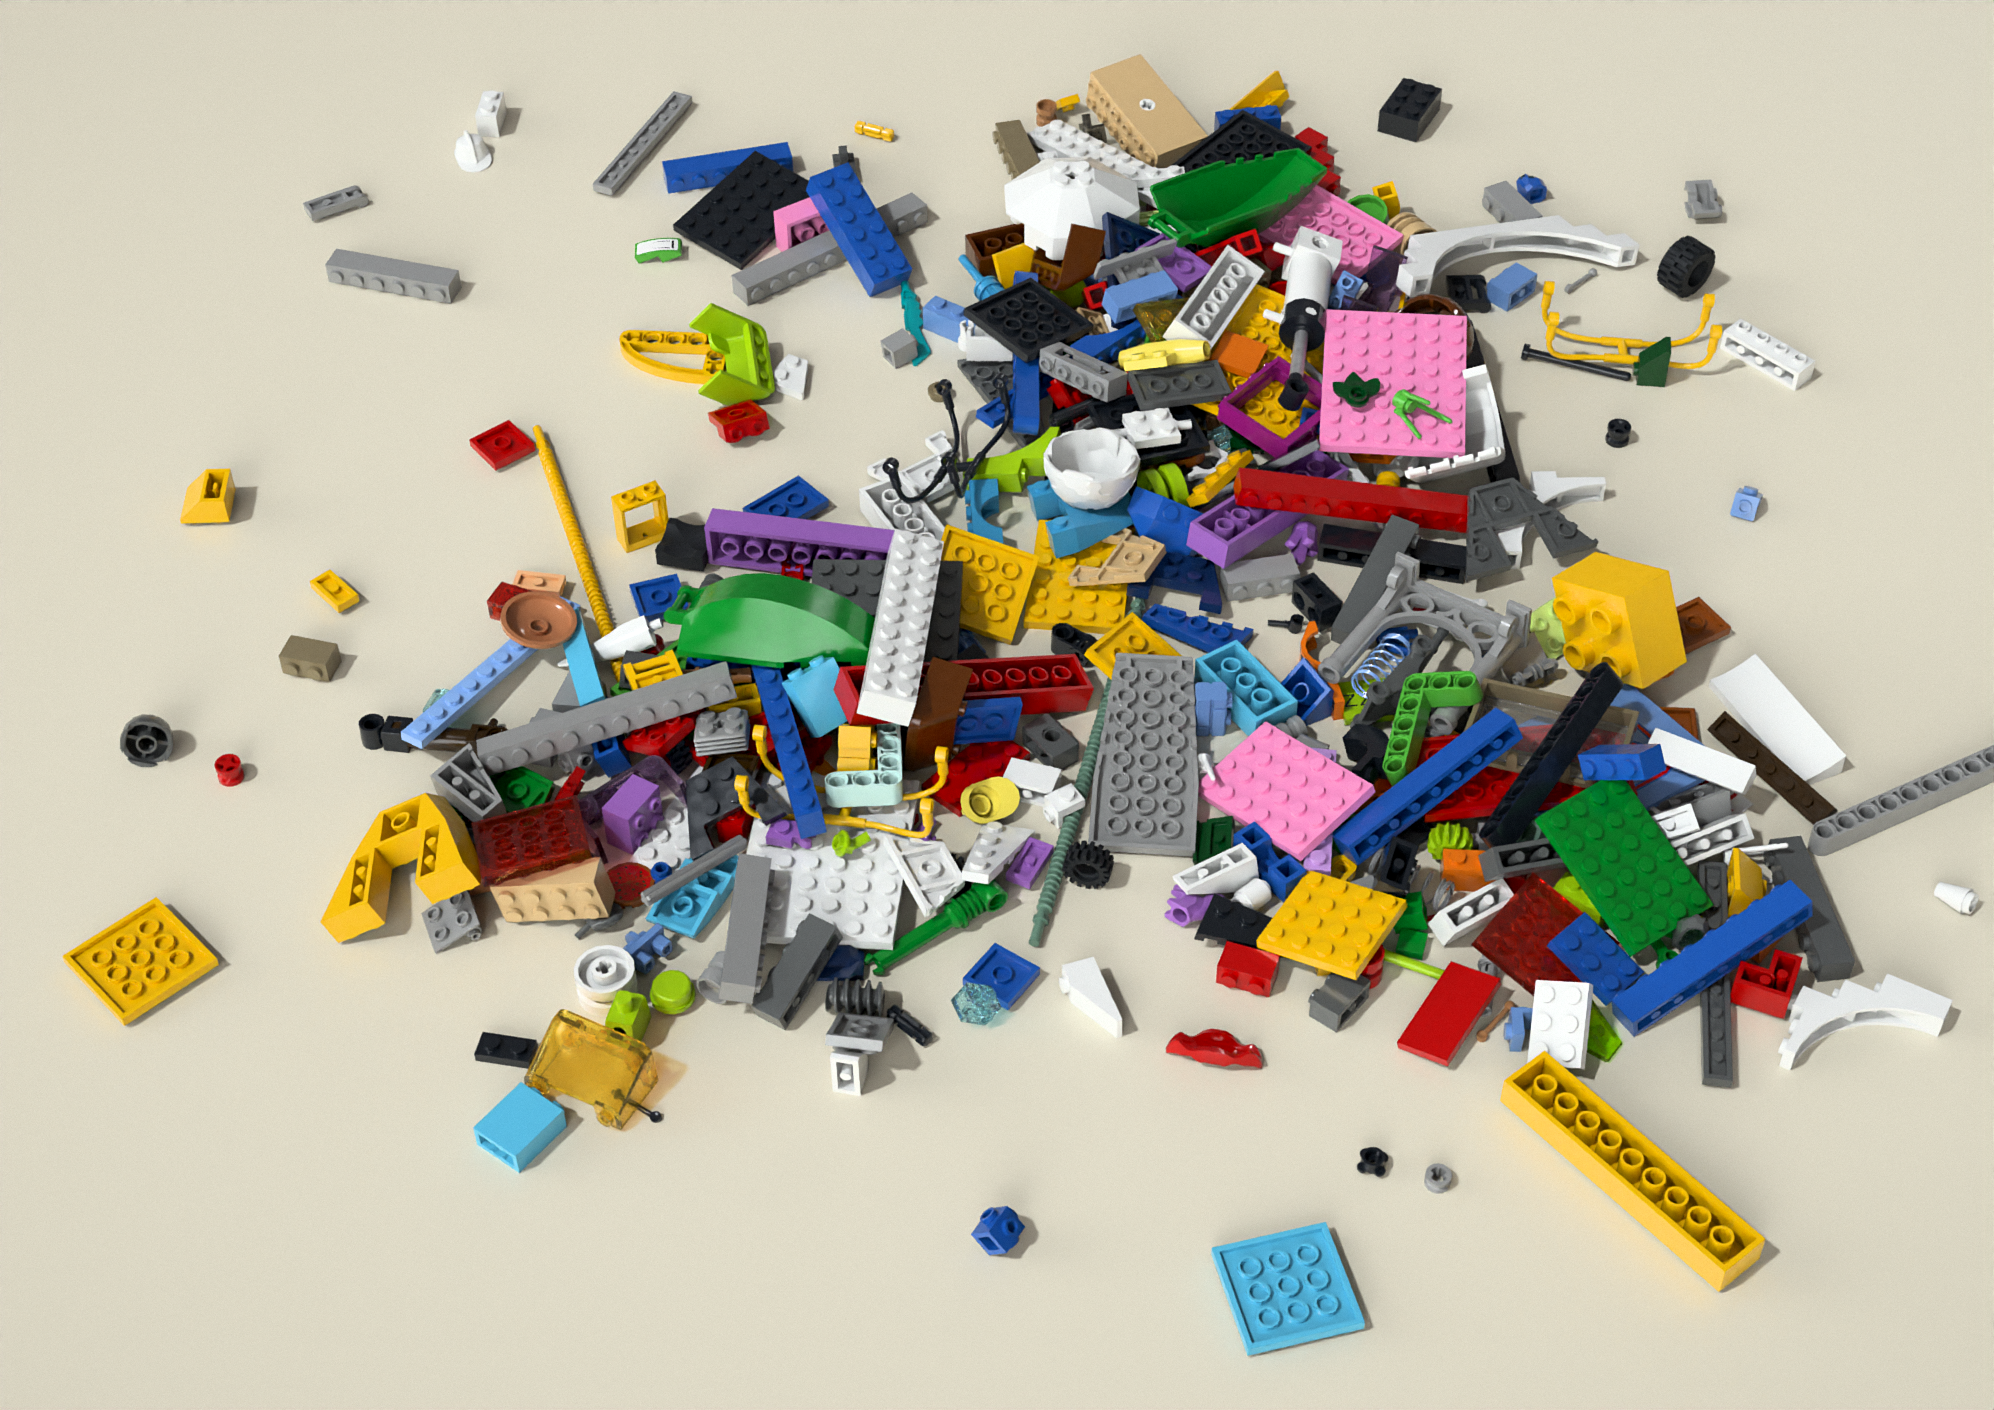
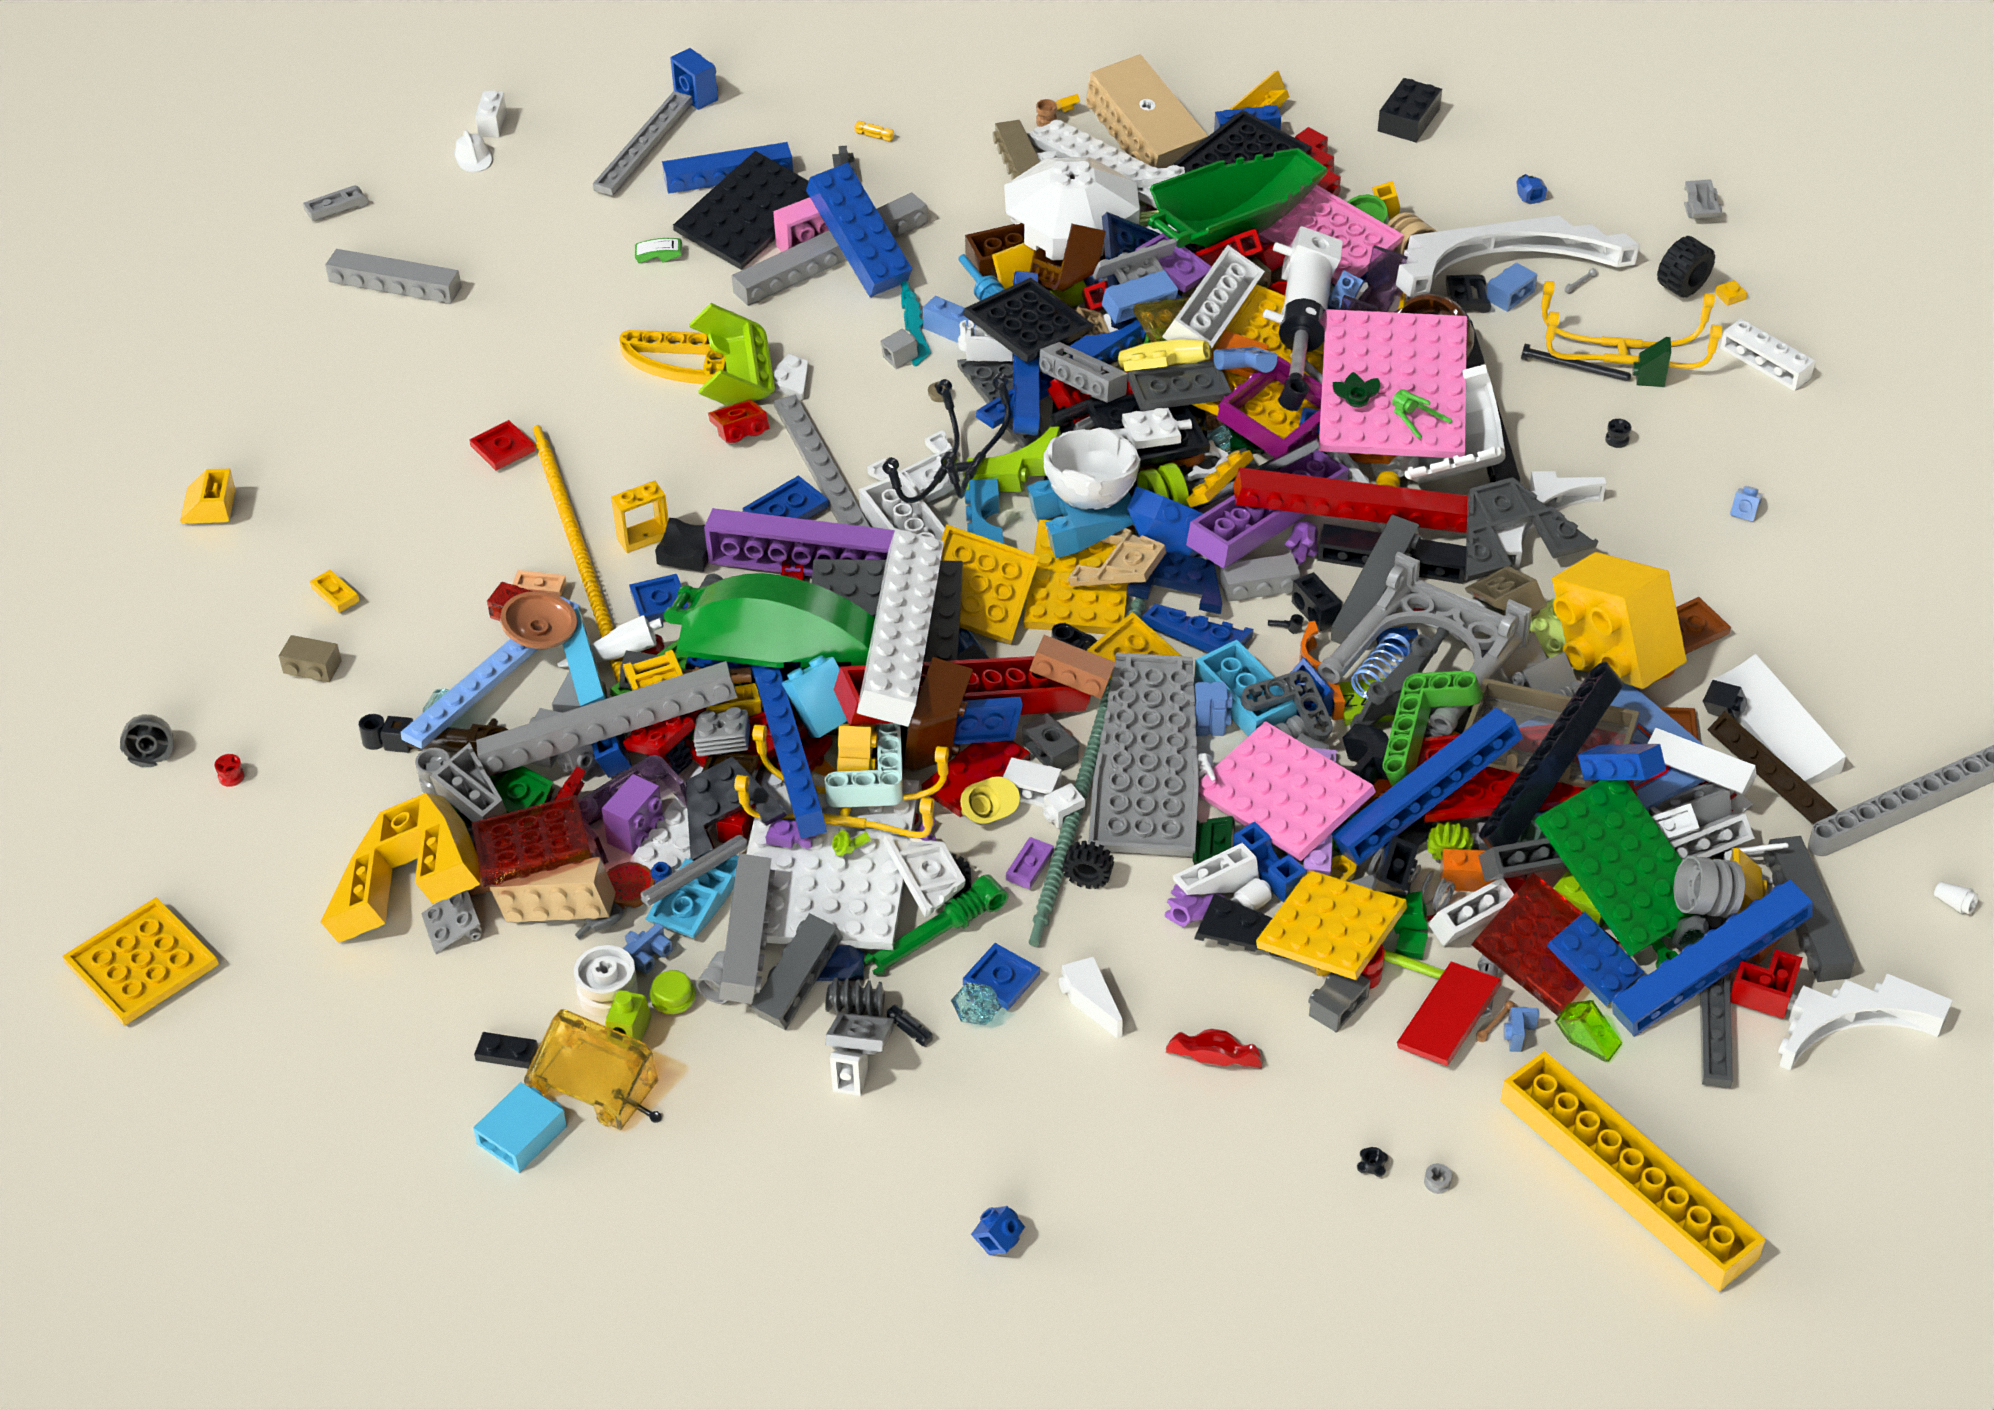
white wing [961,822,1036,884] -> none
clear smoke bracket [1079,113,1107,143] -> none
medium azure plate [1211,1222,1365,1356] -> none
red brick [1216,941,1280,997] -> none
light grey brick [1482,181,1543,223] -> none
white plate [1527,980,1593,1070] -> none
none -> light grey wheel [415,748,450,795]
none -> blue brick [670,48,718,110]
none -> light grey plate [774,394,870,527]
none -> nougat brick [1029,635,1116,699]
none -> medium blue brick [1213,347,1277,373]
none -> dark grey beam [1240,670,1333,741]
none -> dark tan slope [1465,566,1547,617]
none -> light grey hinge [1523,652,1583,697]
none -> light grey wheel [1674,856,1745,918]
none -> black brick [1703,680,1747,721]
none -> yellow plate [1715,280,1747,306]

